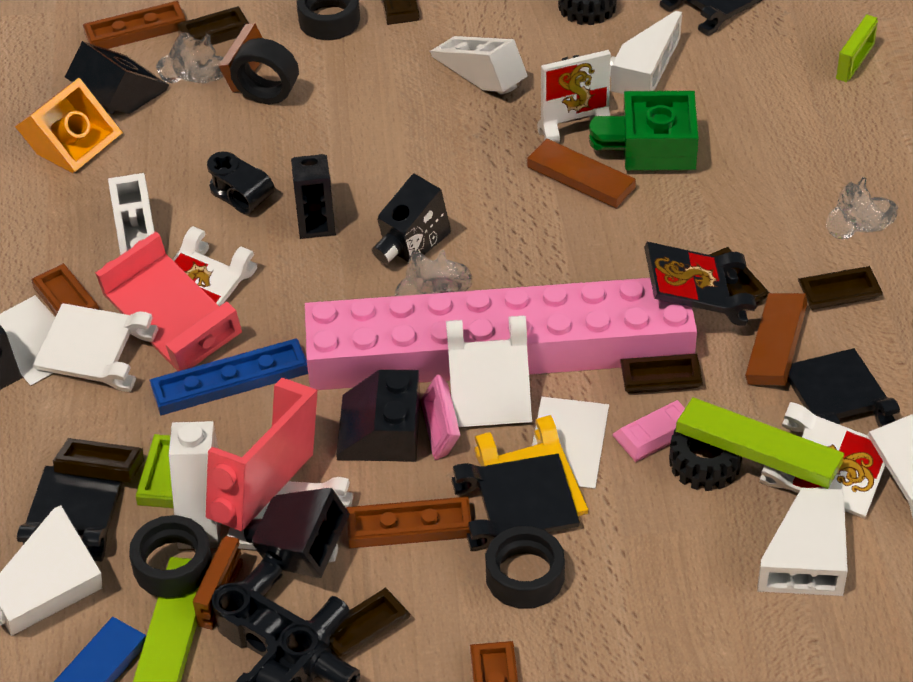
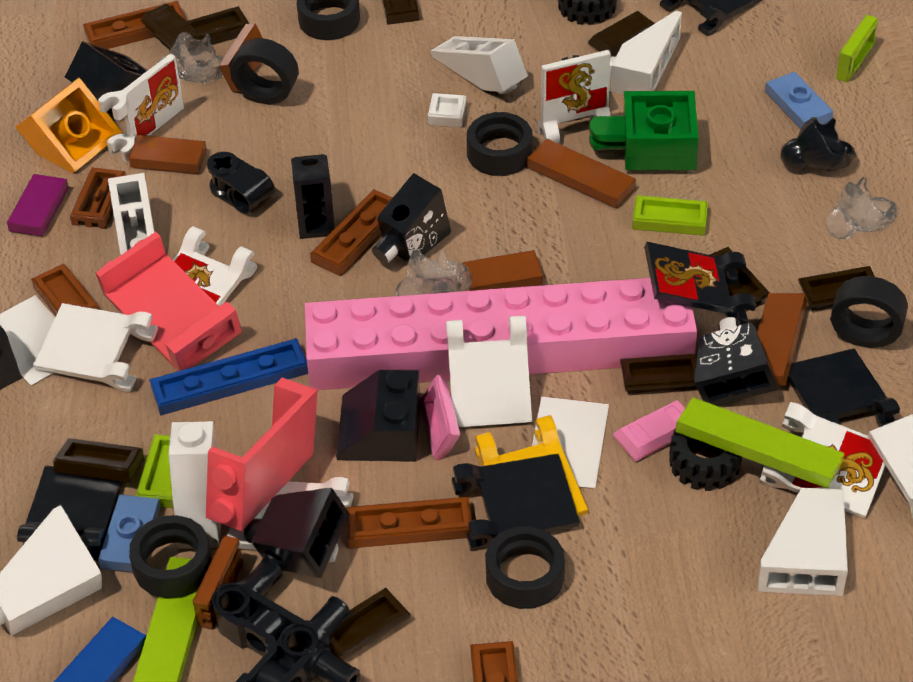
none -> magenta tile [7,174,69,237]
none -> dark orange tile [70,167,126,229]
none -> white flag [98,53,184,162]
none -> medium blue plate [98,494,161,572]
none -> dark orange tile [129,135,207,174]
none -> dark brown tile [141,3,205,55]
none -> dark orange tile [310,189,393,277]
none -> white tile [428,93,467,128]
none -> dark orange tile [462,250,543,291]
none -> black tyre [466,112,532,176]
none -> dark brown tile [588,11,655,57]
none -> lime tile [632,195,708,236]
none -> black torso [694,317,779,406]
none -> medium blue plate [765,72,834,129]
none -> black piece [780,117,857,171]
none -> black tyre [830,276,908,348]

